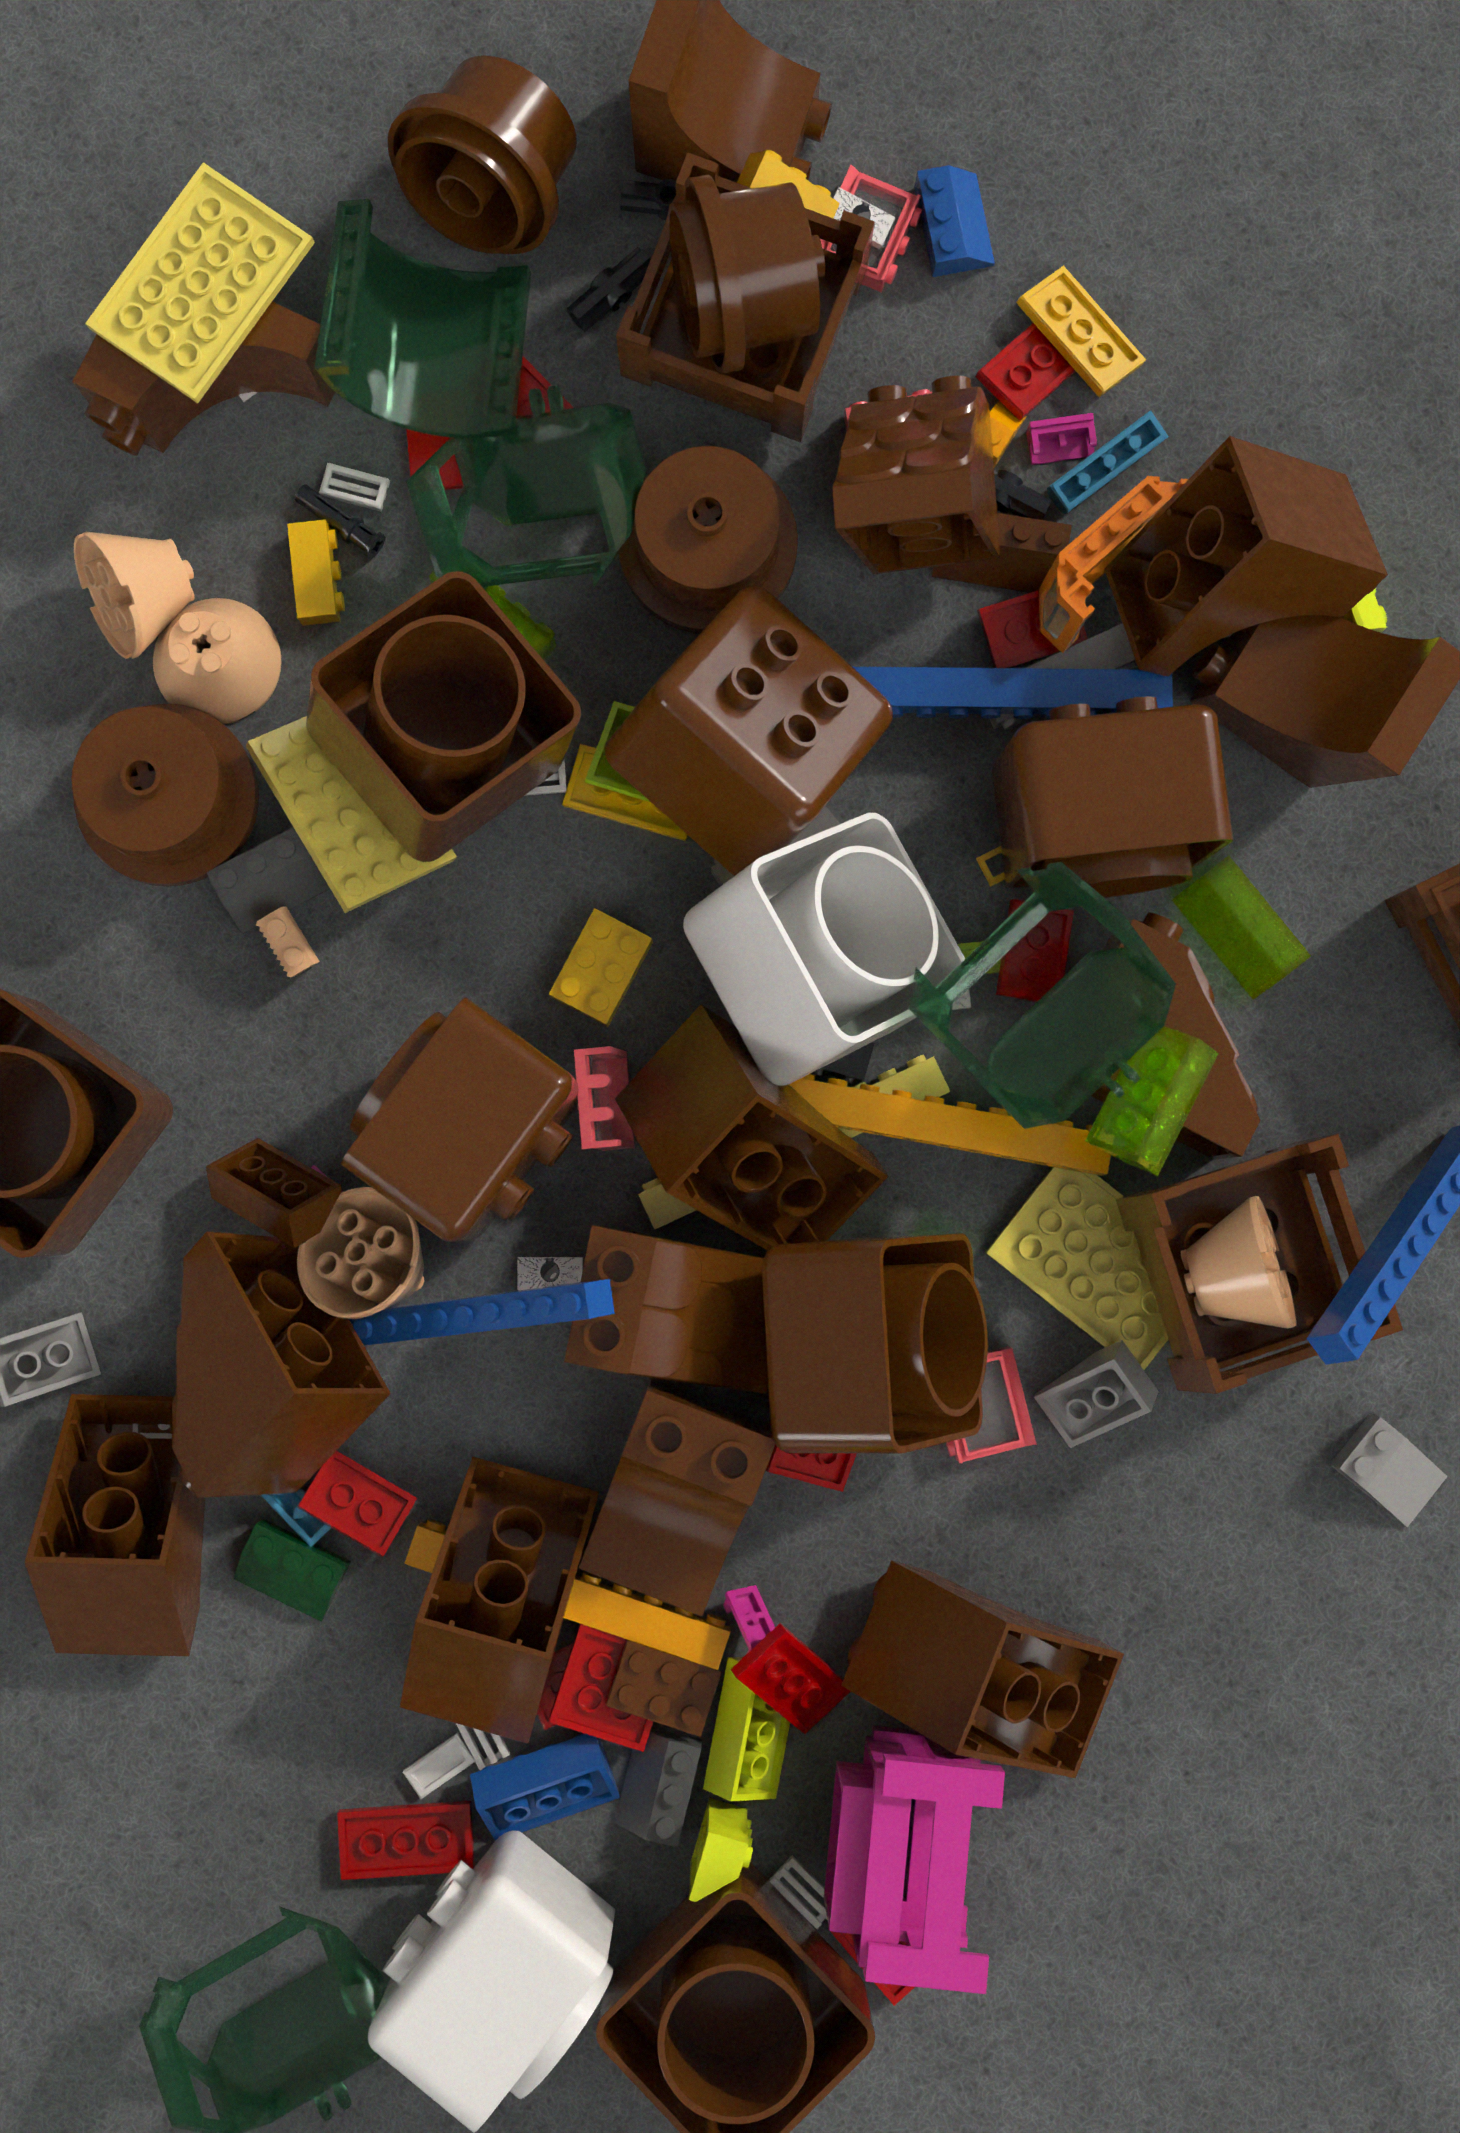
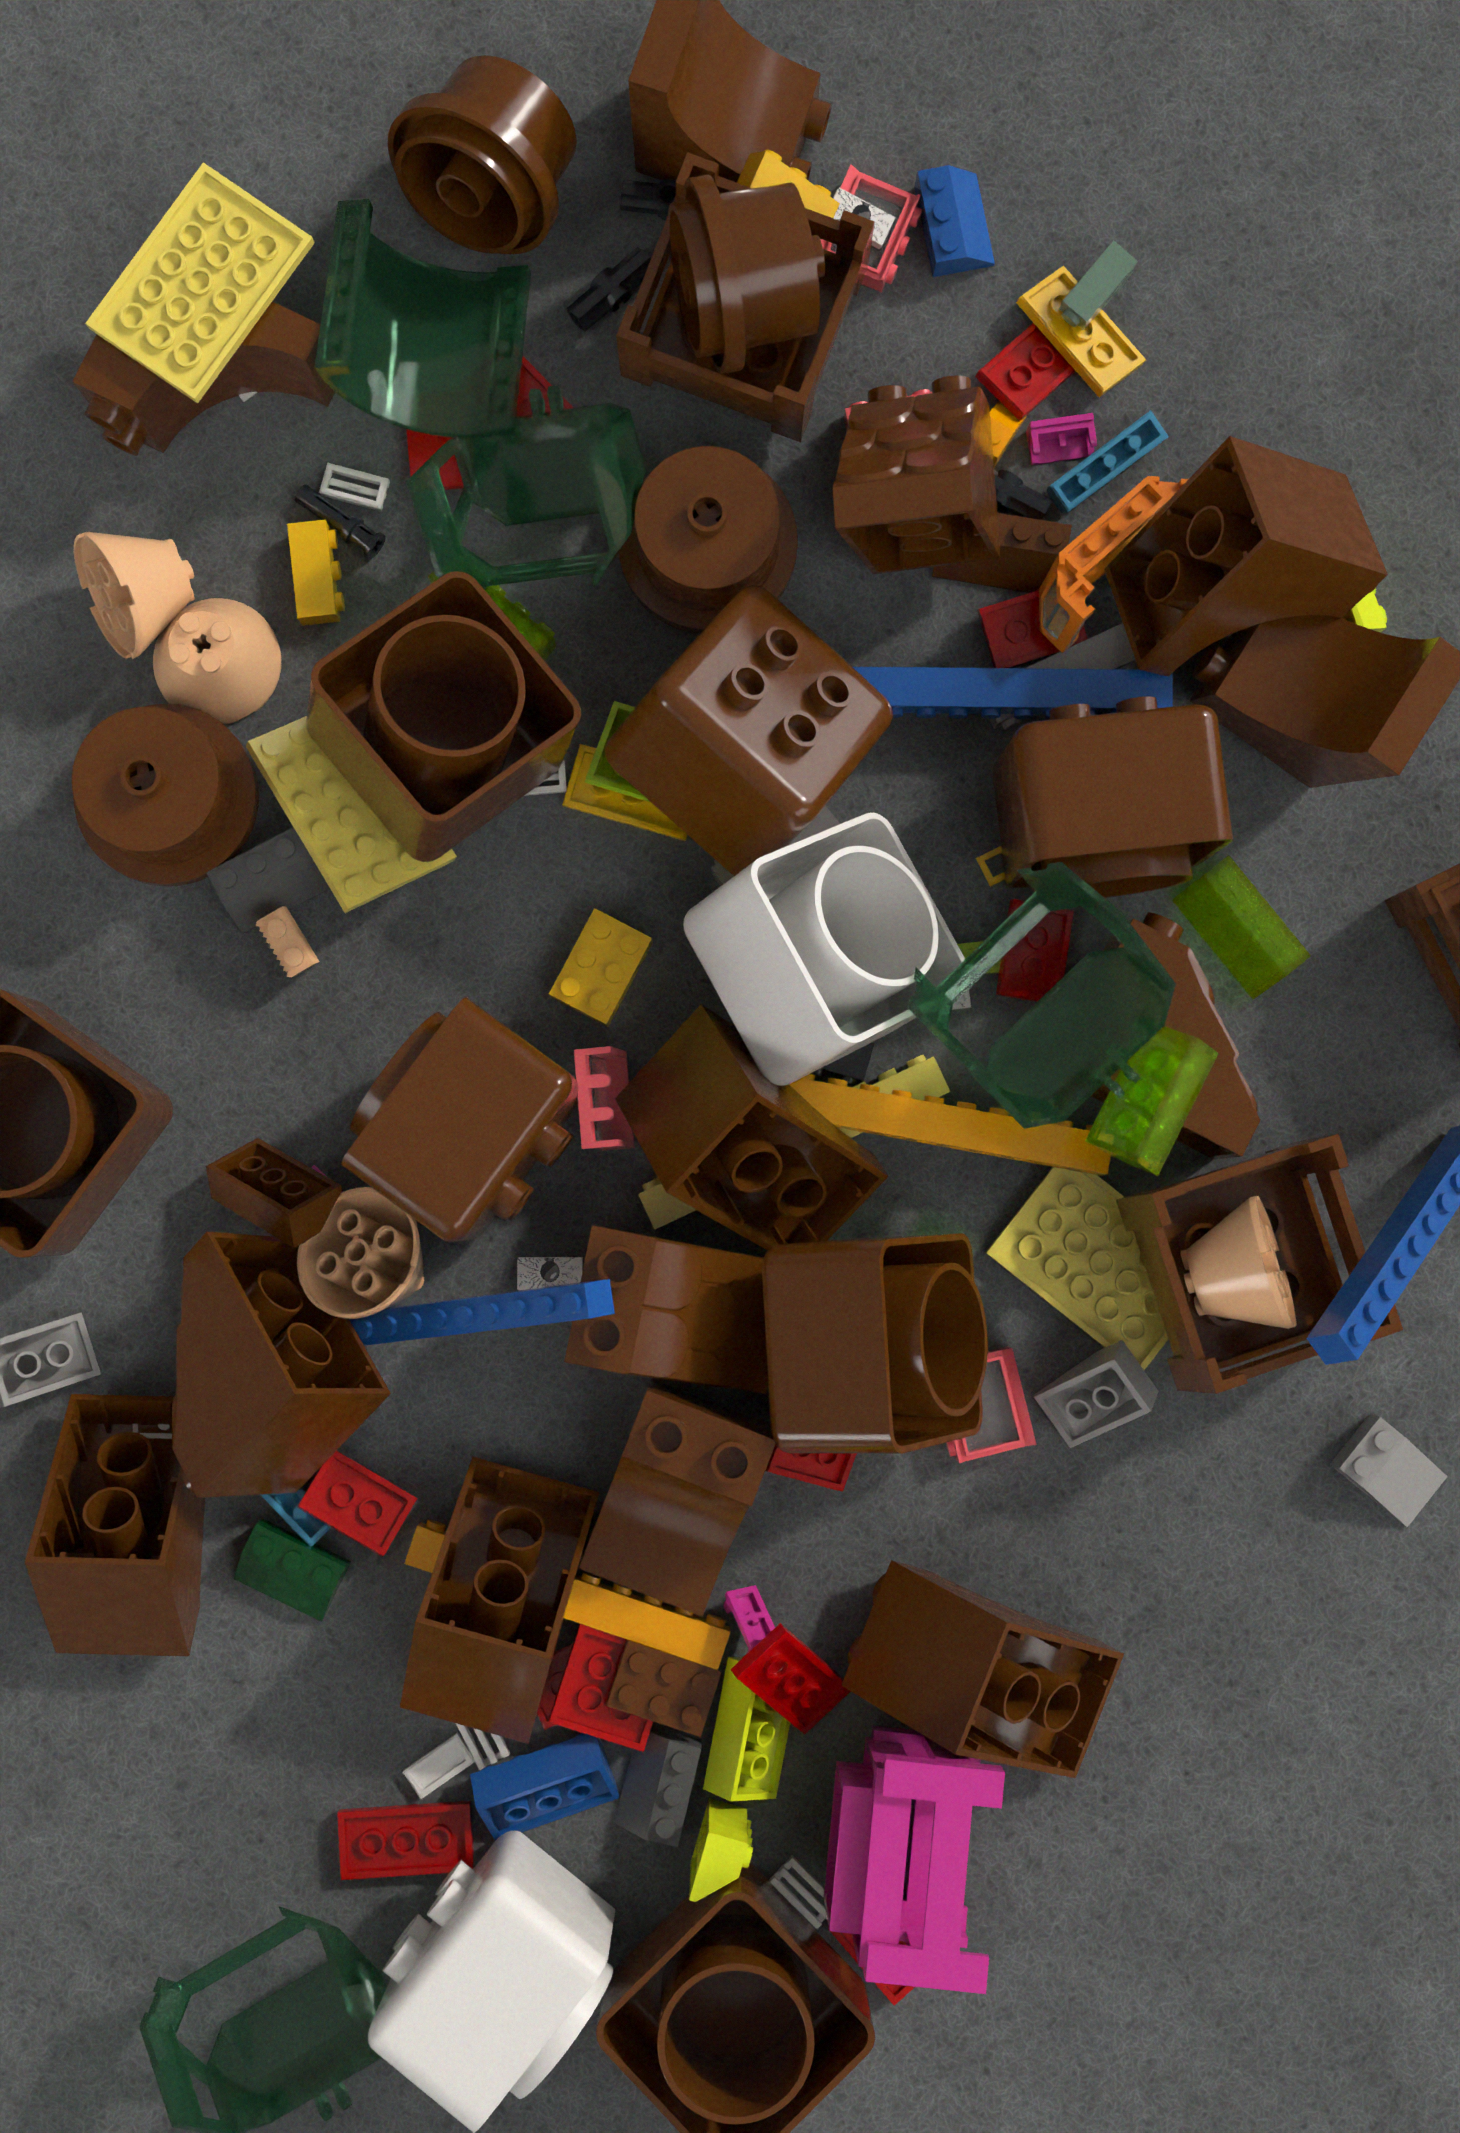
none -> sand green slope [1059,240,1138,330]

